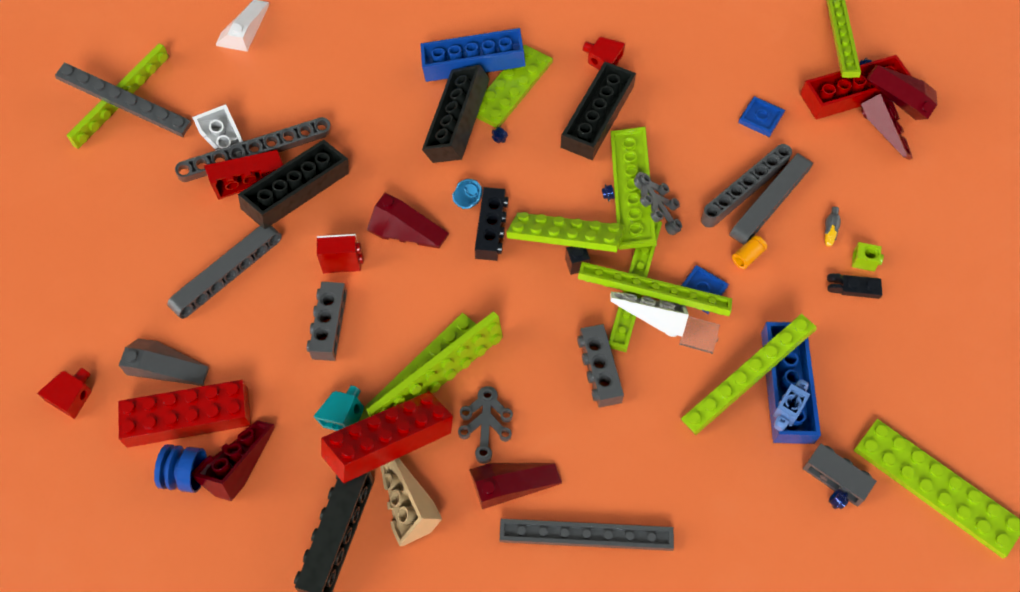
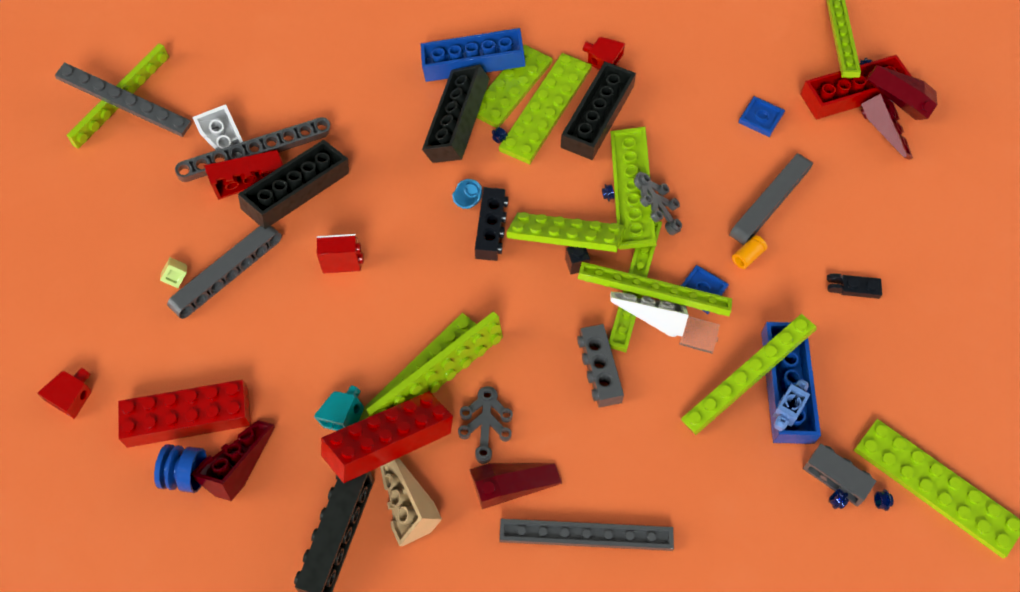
dark grey wedge [119,338,209,386] -> none
white wedge [216,0,270,52] -> none
dark grey brick [307,282,347,361] -> none
dark red wedge [367,193,449,248] -> none
dark grey beam [701,144,792,228] -> none
dark grey piece [825,207,841,247] -> none
lime brick [852,242,884,271] -> none
none -> yellowish green panel [160,257,187,288]
none -> lime plate [499,53,592,165]
none -> clear blue plate [874,489,893,511]

